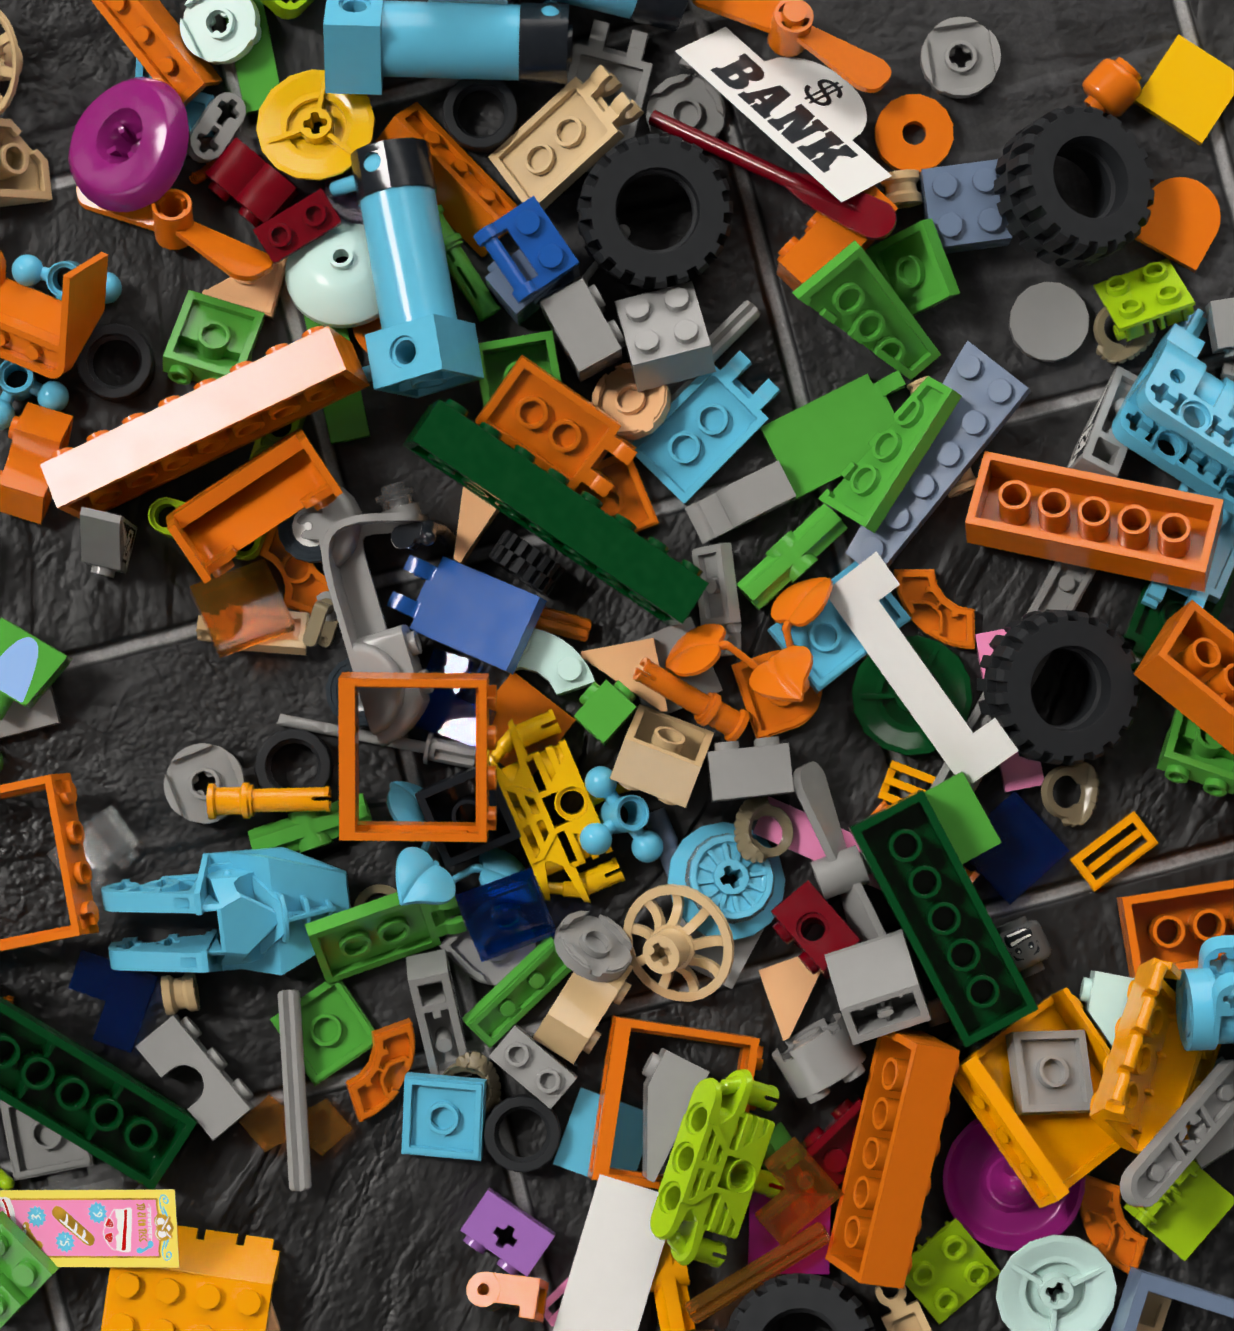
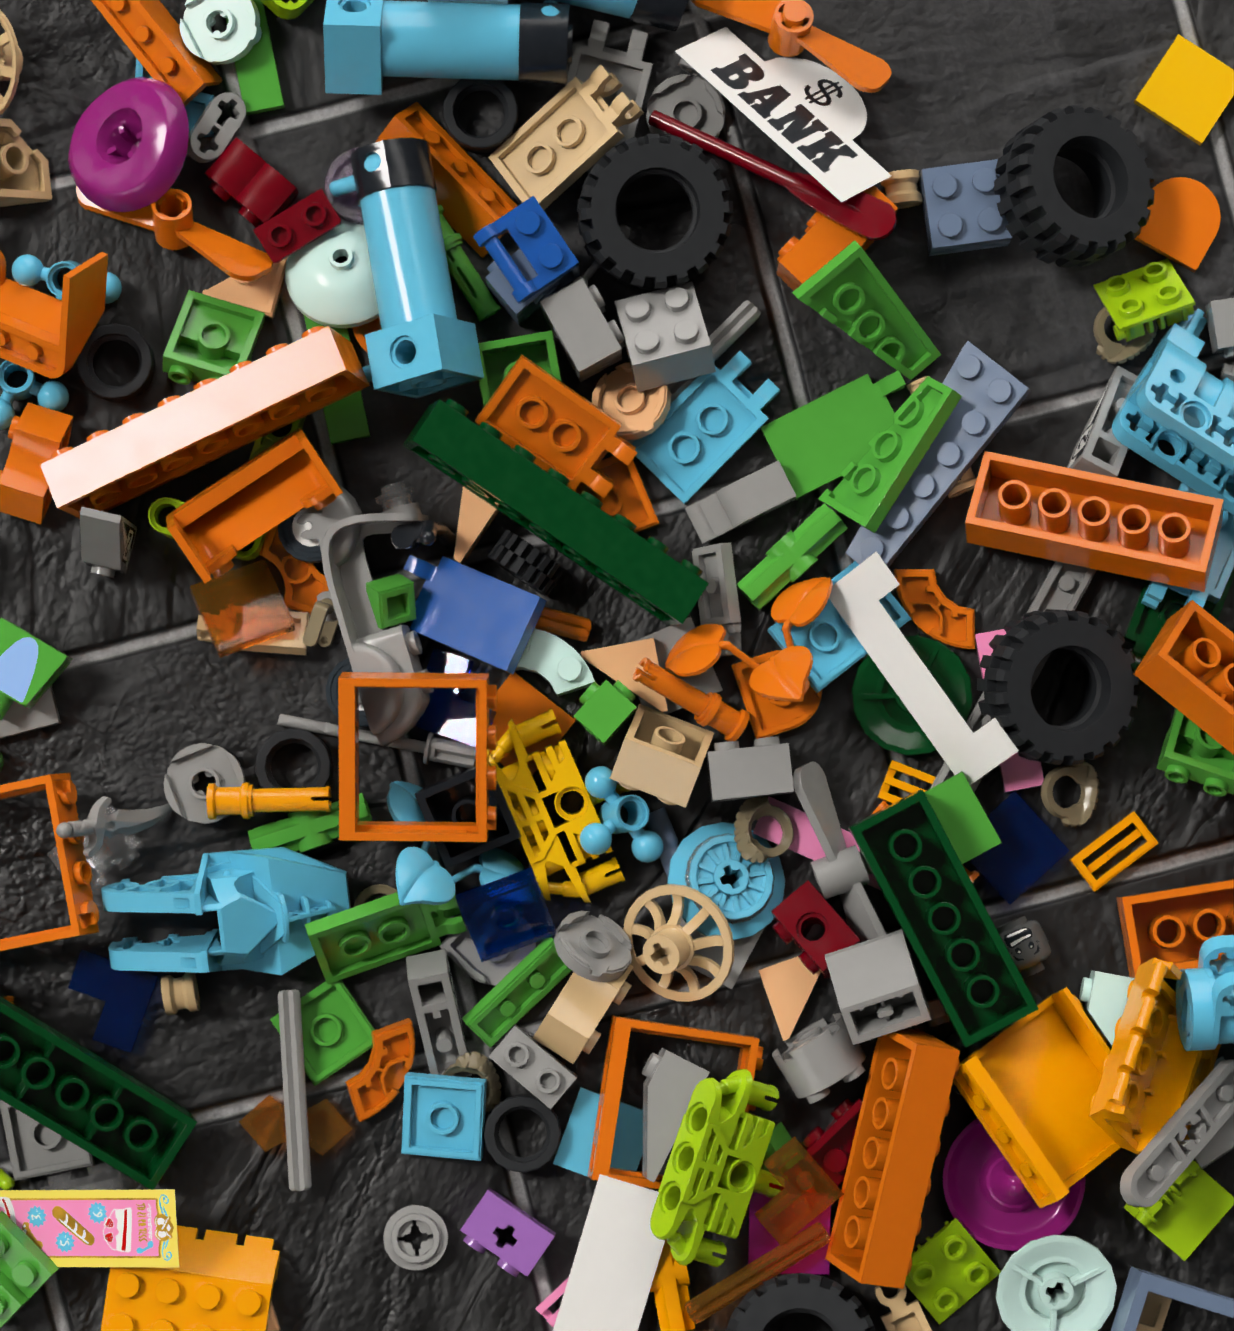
light grey arch [135,1014,254,1140] -> none
orange leg [189,158,218,184] -> none
yellow piece [256,69,375,181] -> none
leg [466,1272,549,1323] -> none
bright green tile [866,218,960,317] -> none
orange tile [874,94,954,173] -> none
light grey plate [920,17,1001,99] -> none
light grey tile [1005,1030,1093,1116] -> none
light grey tile [1009,282,1089,362] -> none
orange tile [1079,1174,1148,1274] -> none
orange head [1082,57,1142,117] -> none
none -> light grey piece [56,796,173,857]
none -> bright green slope [366,574,416,629]
none -> light grey gear [383,1205,448,1270]

